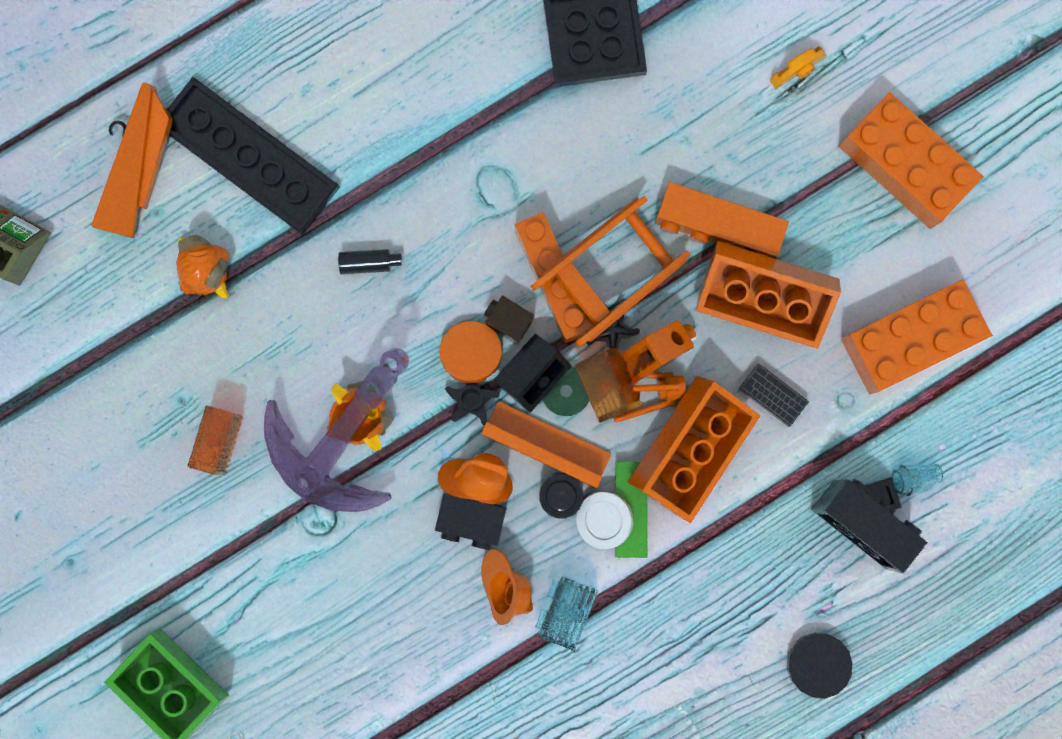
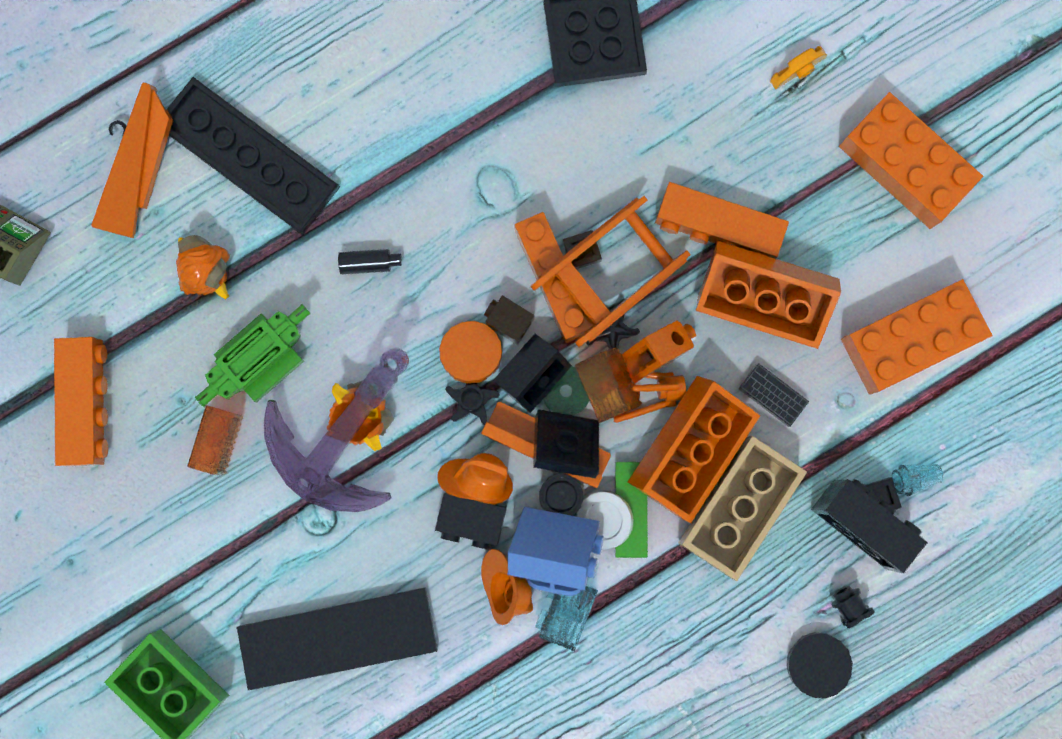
none -> orange brick [54,337,108,466]
none -> bright green piece [195,304,311,407]
none -> black tile [236,587,438,691]
none -> medium blue brick [508,507,604,596]
none -> black tile [533,409,599,479]
none -> dark brown plate [562,230,602,269]
none -> tan brick [678,436,807,581]
none -> black brick [832,586,875,629]

